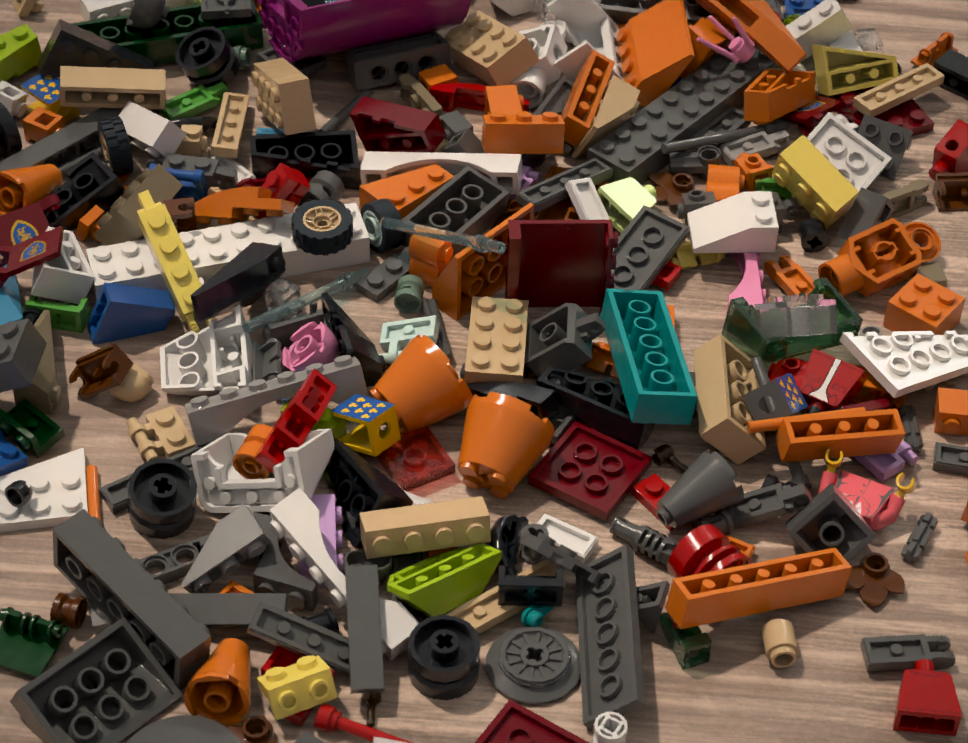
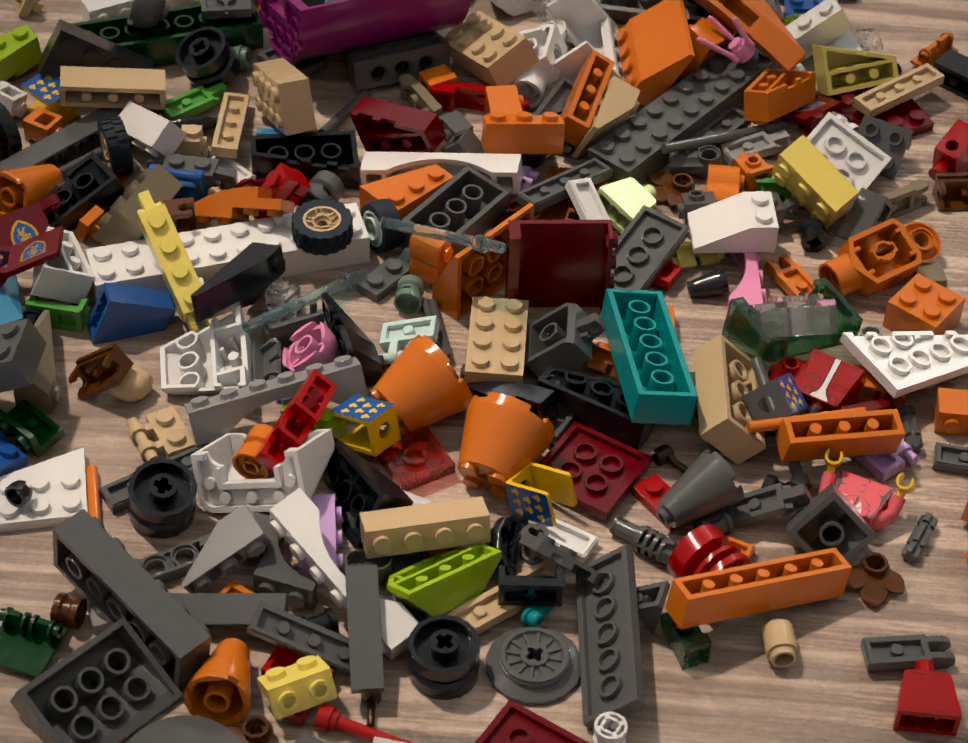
none -> piece [505,462,578,527]
none -> black cone [687,269,729,298]

